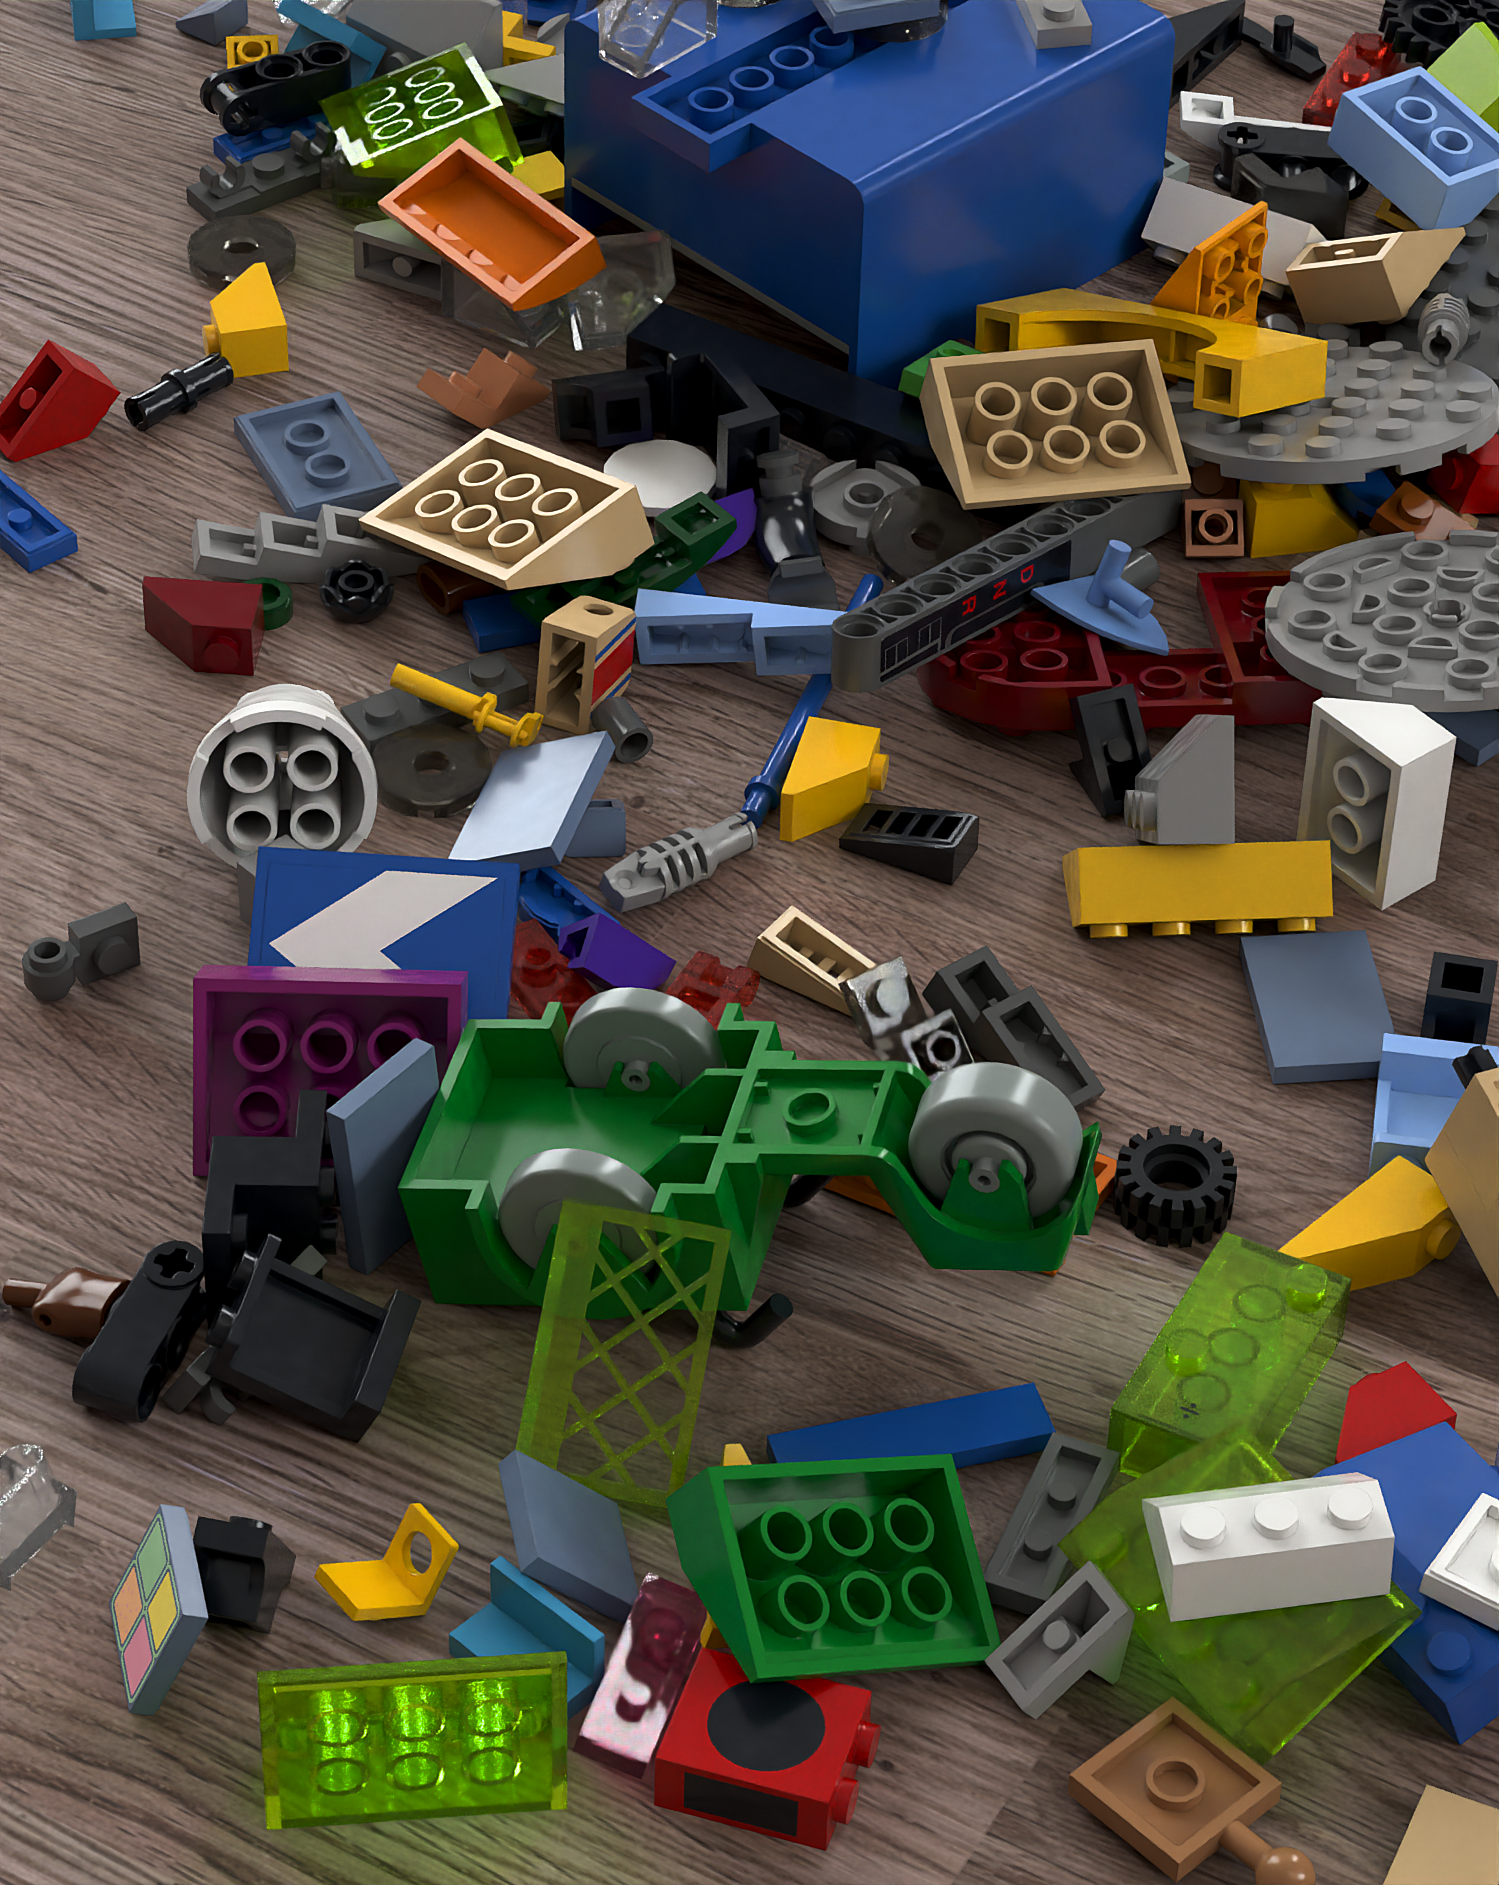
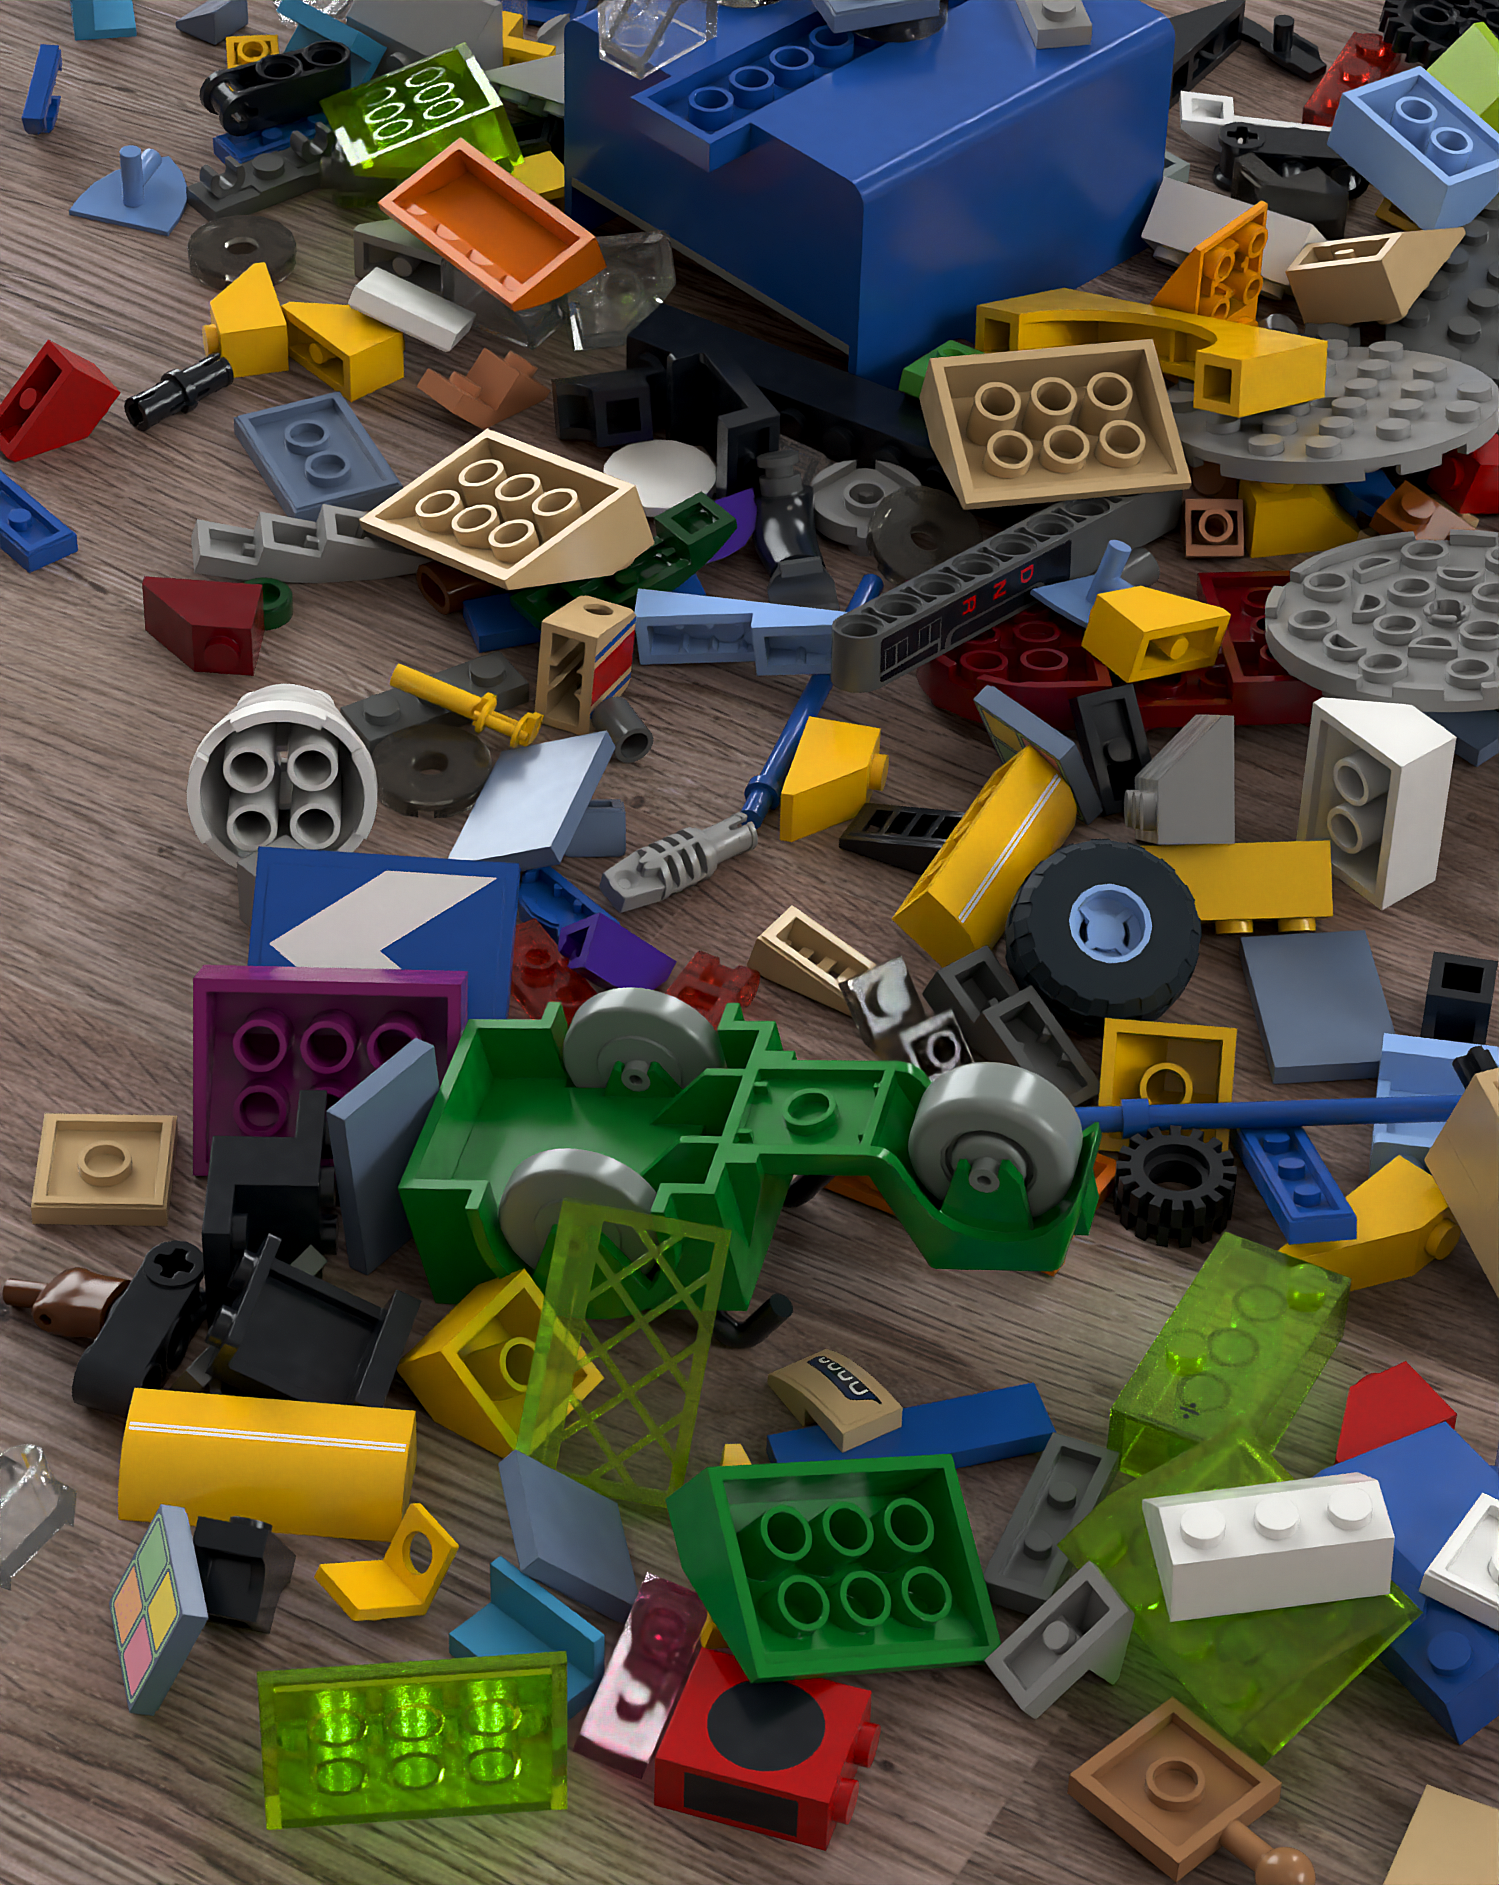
dark grey plate [22,902,141,1001] -> none
black plate [319,559,394,624] -> none
light grey hinge [1417,293,1470,365] -> none
none -> blue tile [22,44,62,135]
none -> tan tile [31,1113,178,1226]
none -> medium blue shield [69,145,187,236]
none -> yellow brick [118,1388,417,1542]
none -> yellow slope [281,302,405,402]
none -> white tile [347,267,476,352]
none -> yellow slope [396,1268,604,1459]
none -> tan slope [767,1349,903,1453]
none -> yellow brick [892,744,1077,968]
none -> sand blue tile [973,685,1103,825]
none -> black wheel [1004,839,1202,1037]
none -> blue bar [1074,1095,1462,1139]
none -> yellow slope [1081,586,1231,683]
none -> yellow slope [1098,1018,1237,1153]
none -> blue tile [1229,1126,1357,1245]

